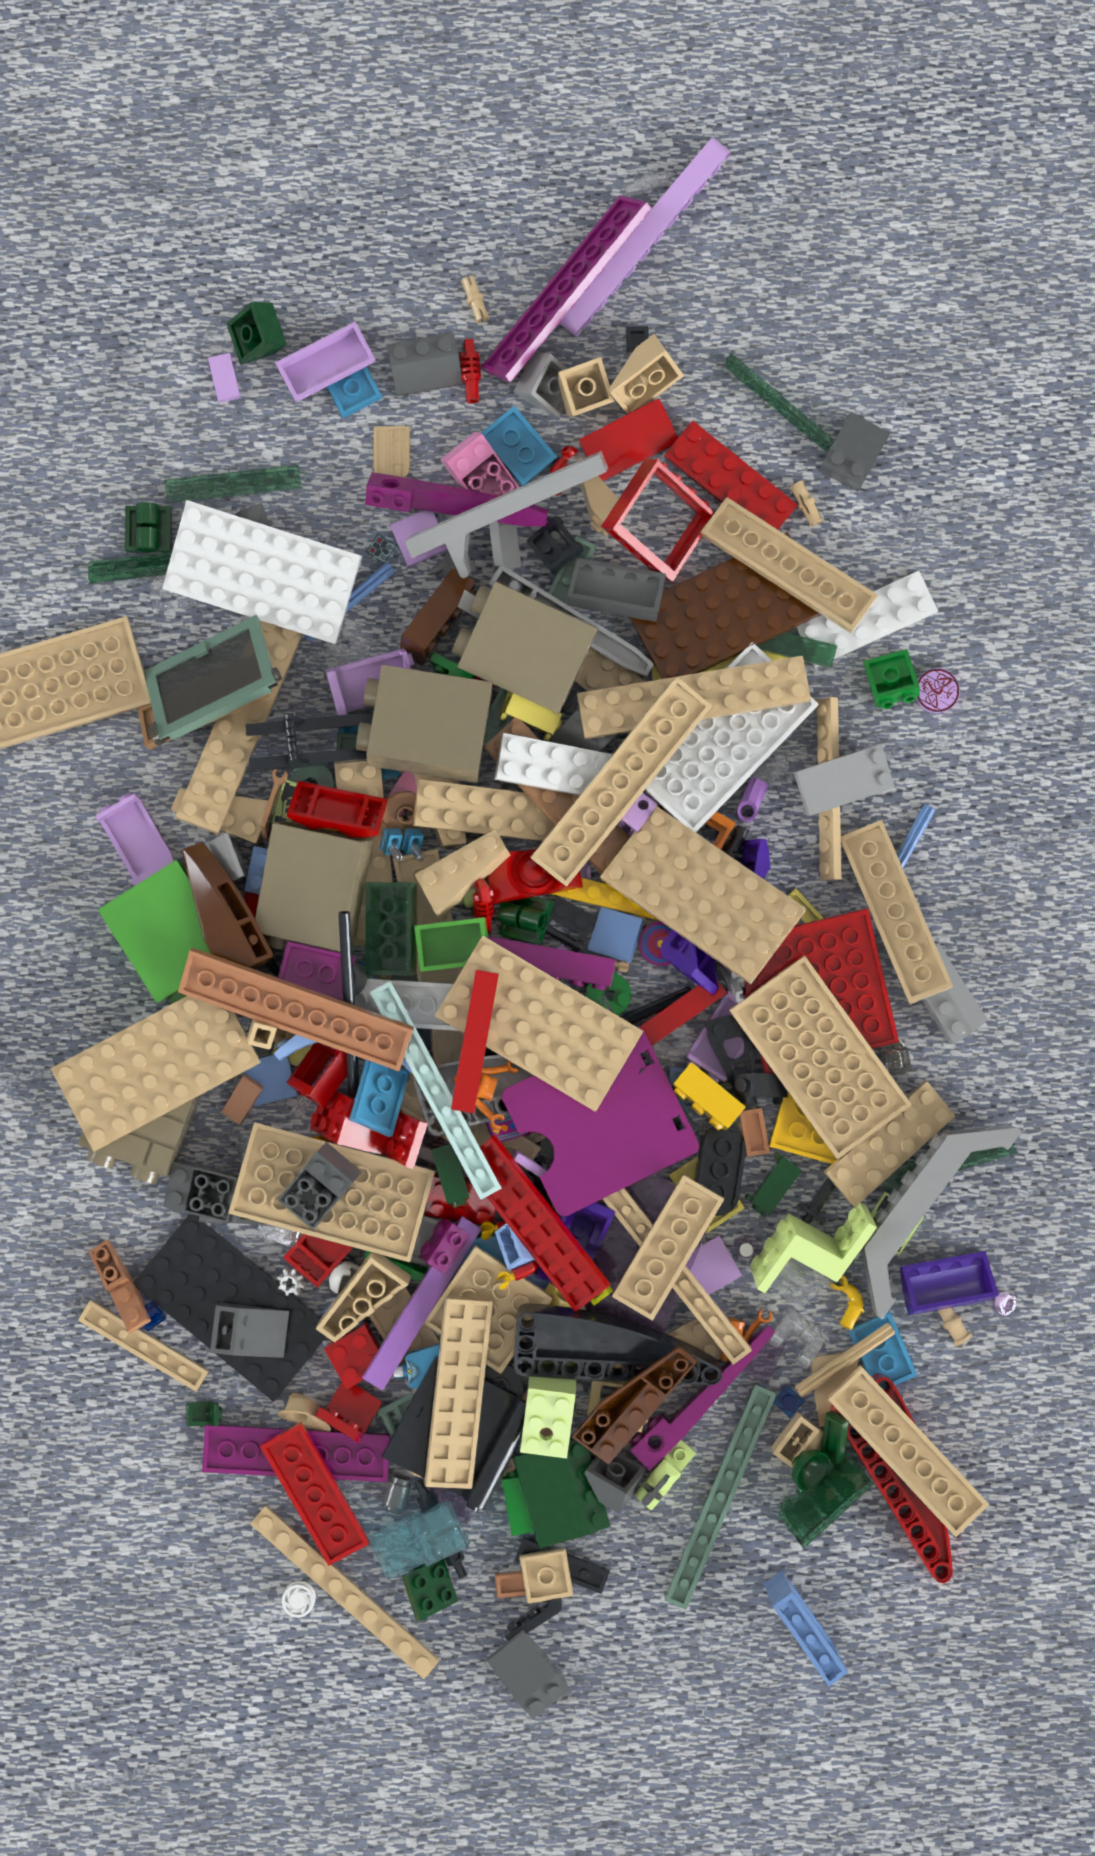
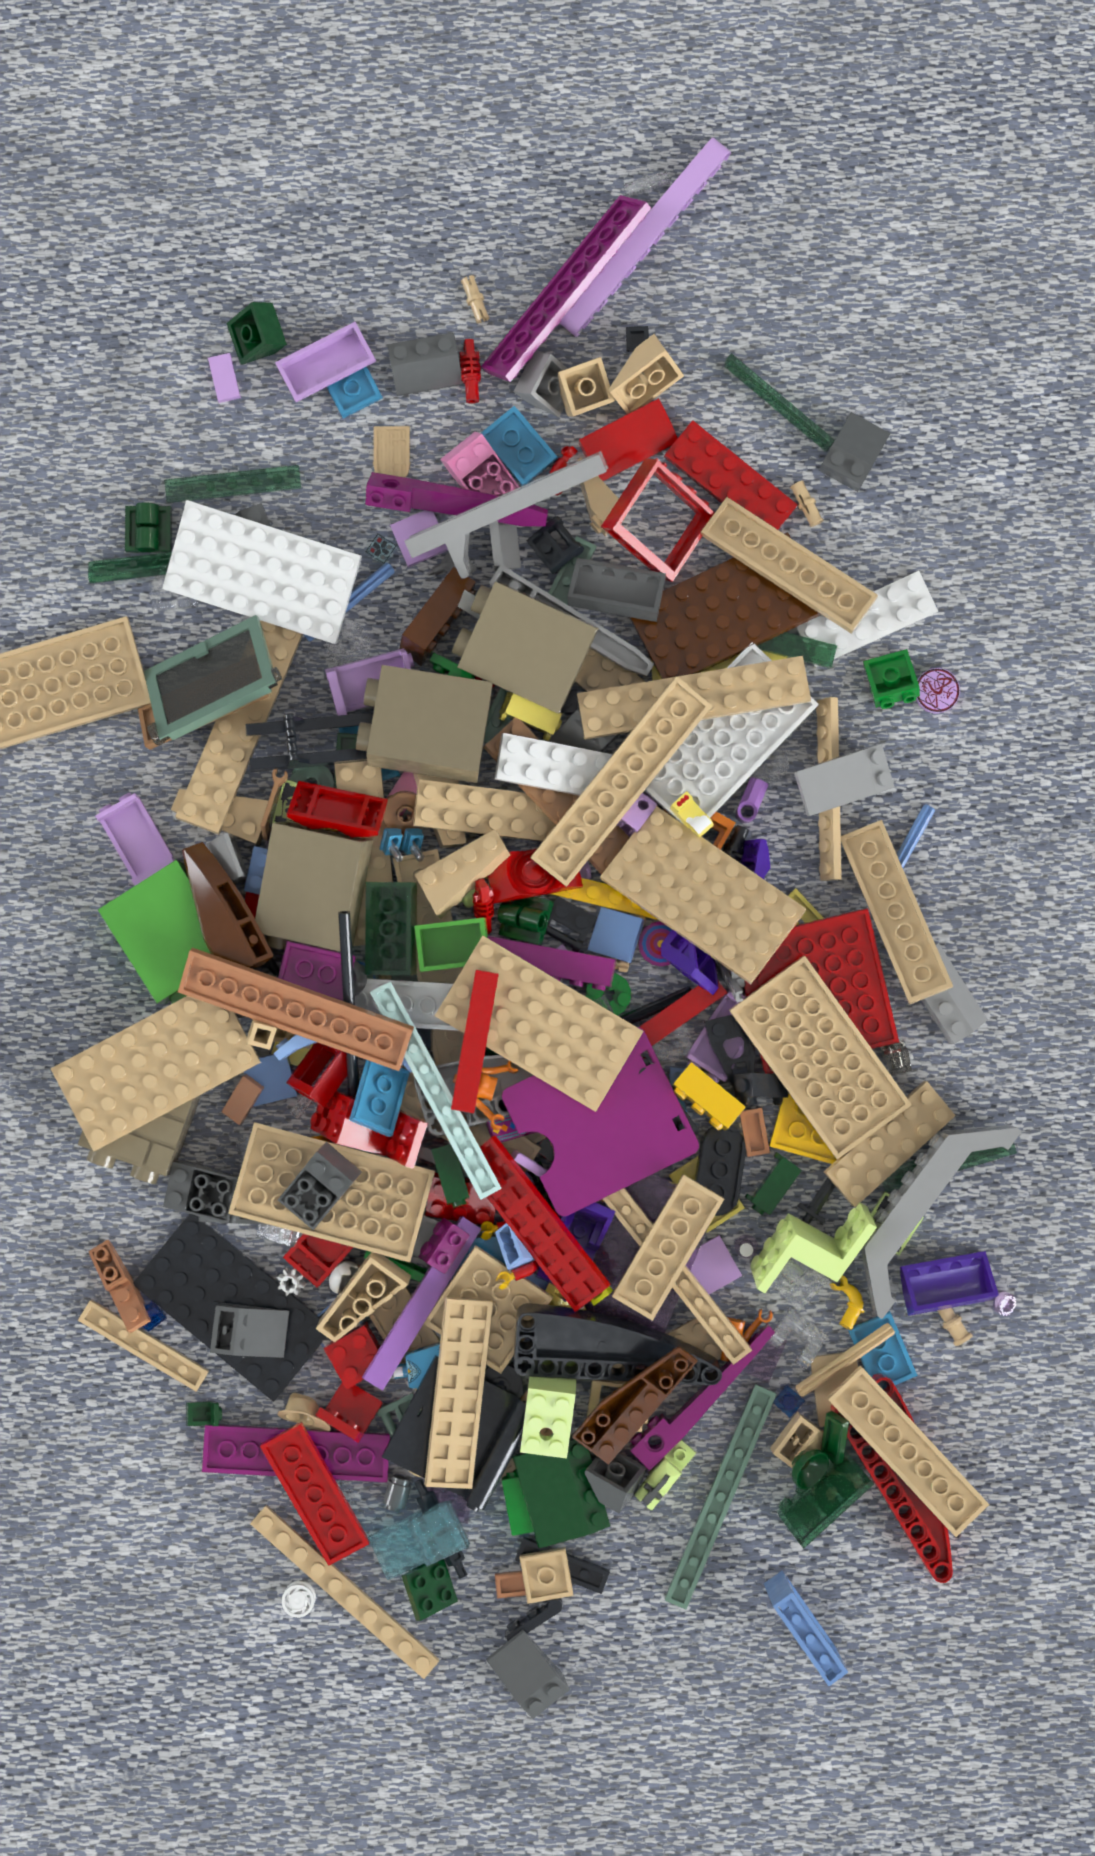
none -> light yellow leg [670,791,714,838]

